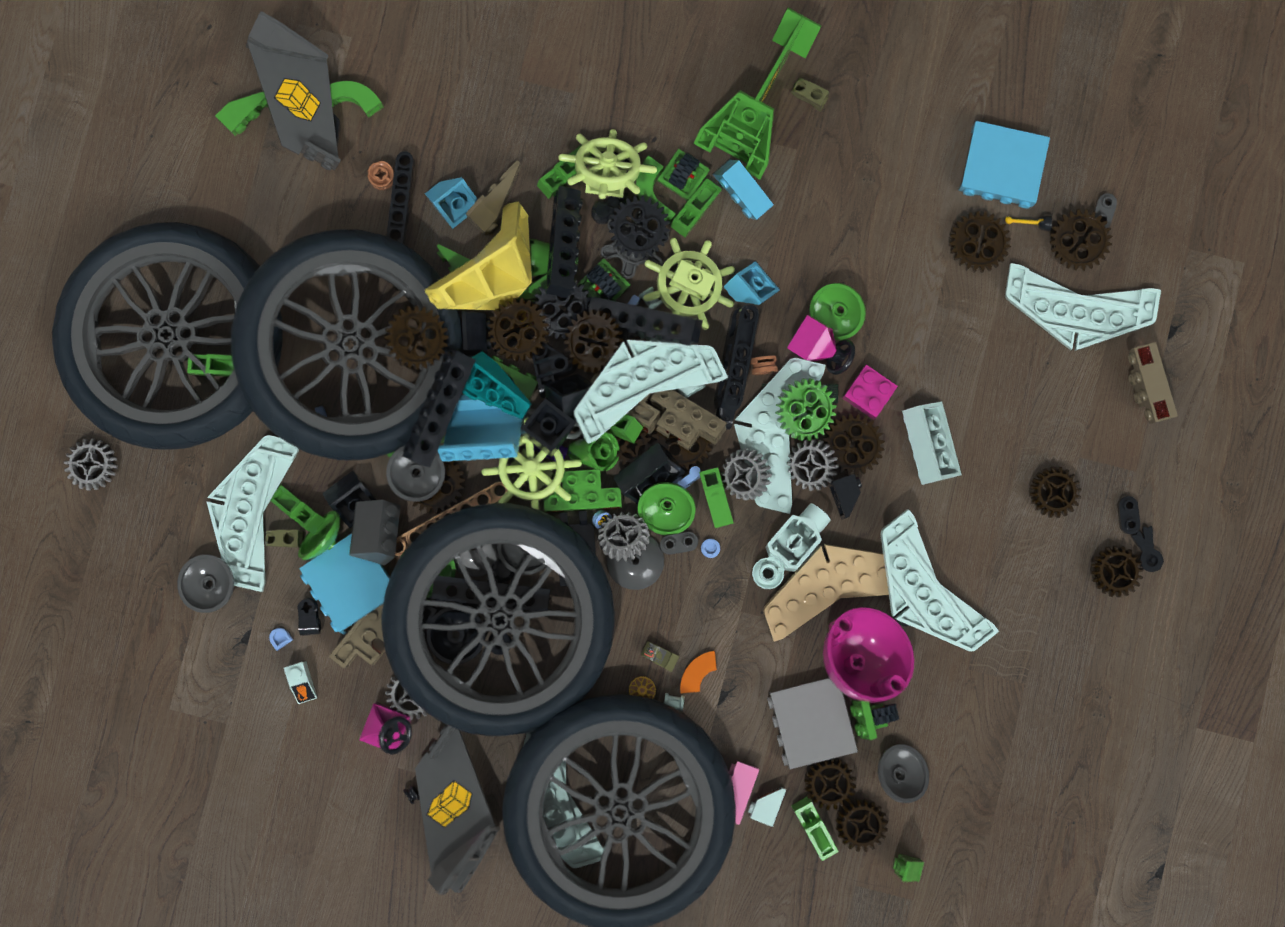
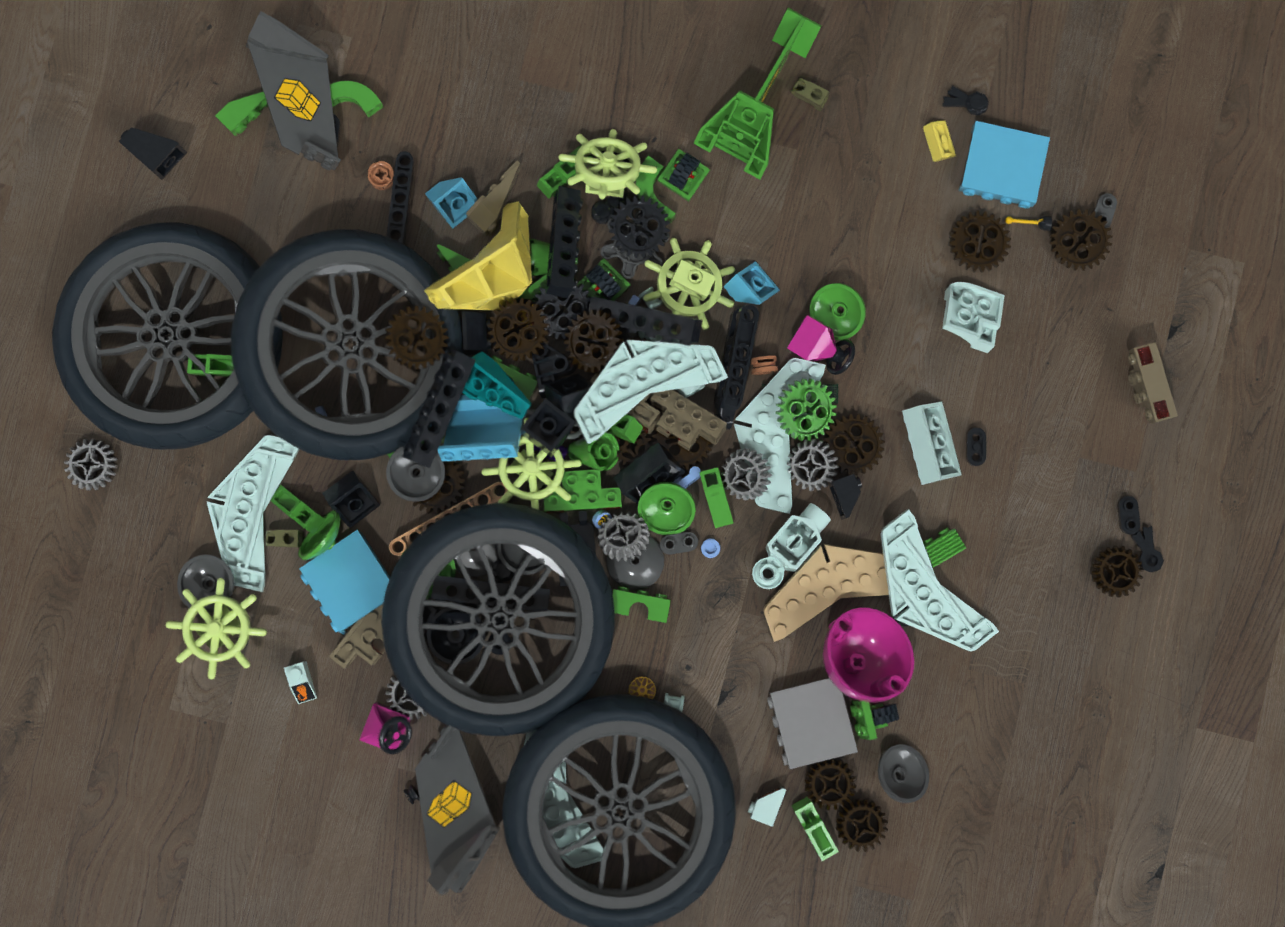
light blue tile [269,628,293,651] -> none
black piece [297,598,321,636] -> none
dark grey slope [349,500,401,565] -> none
olive leg [640,641,680,672] -> none
bright green slope [670,178,722,237] -> none
orange tile [680,651,717,694] -> none
medium azure wedge [712,160,774,220] -> none
bright pink slope [729,760,759,825] -> none
dark pink brick [842,365,898,420] -> none
bright green slope [892,853,924,882] -> none
light aqua wing [1005,263,1161,351] -> none
dark brown gear [1029,466,1082,518] -> none
none -> black slope [118,127,187,180]
none -> yellowish green piece [166,578,267,679]
none -> bright green arch [613,586,671,623]
none -> light yellow slope [923,120,956,162]
none -> bright green brick [923,527,966,568]
none -> black piece [942,86,989,116]
none -> light aqua slope [942,282,1005,353]
none -> black plate [966,428,986,466]

